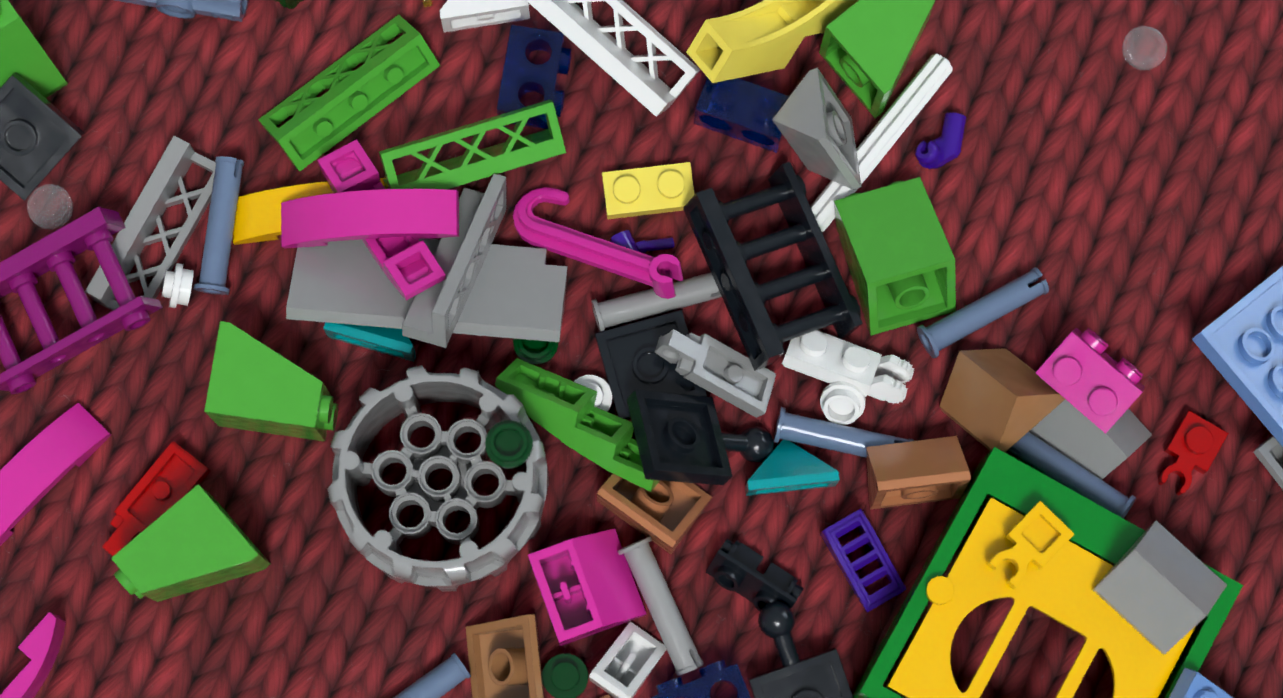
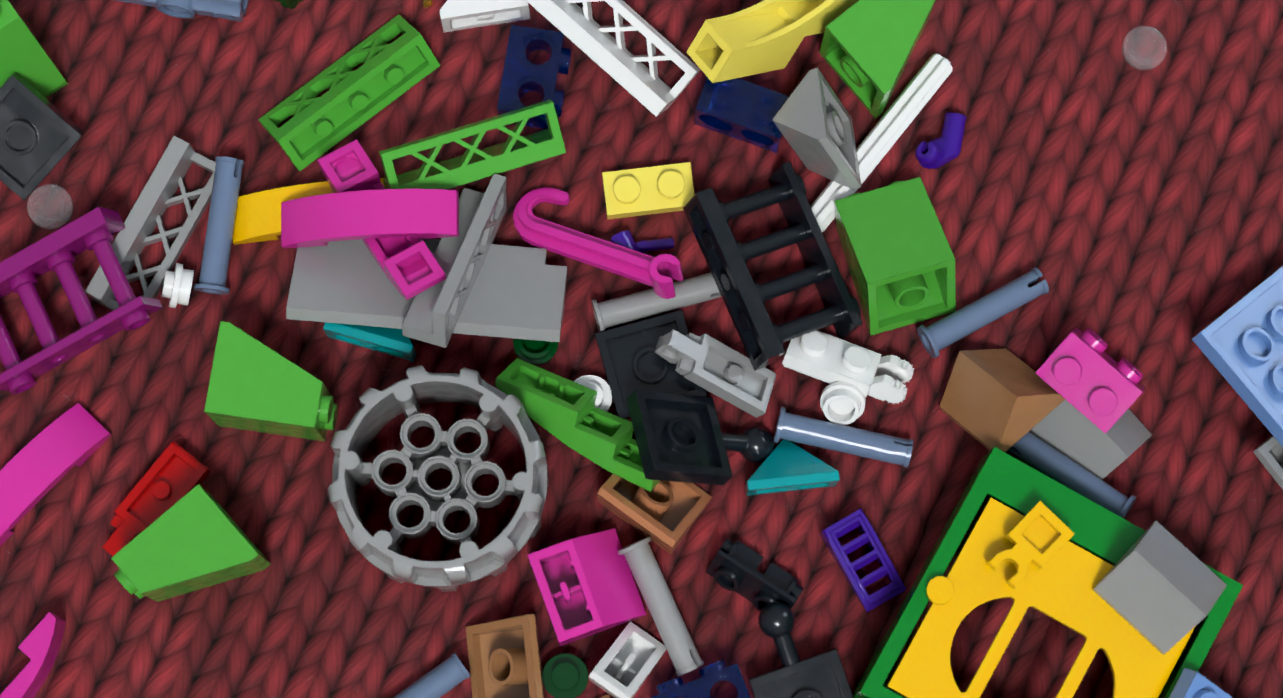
dark green plate [485,420,533,468] -> none
nougat slope [866,436,971,510] -> none
red plate [1158,411,1229,496] -> none

